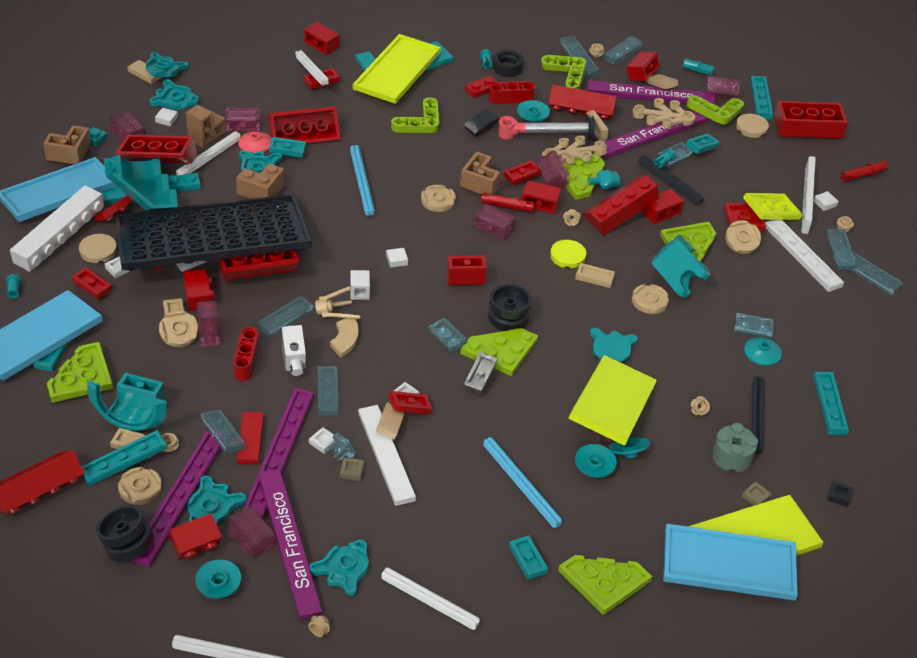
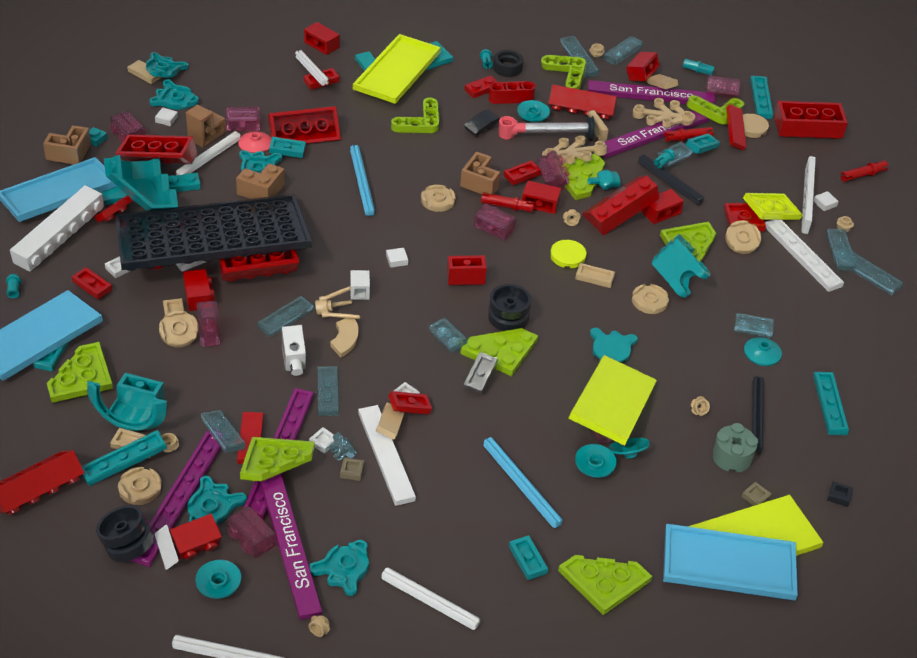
tan tile [79,234,117,263] -> none
red beam [233,327,259,381] -> none
none -> white sticker [155,525,178,570]
none -> lime plate [240,437,315,481]
none -> red pin [664,127,713,142]
none -> red tile [726,104,747,150]

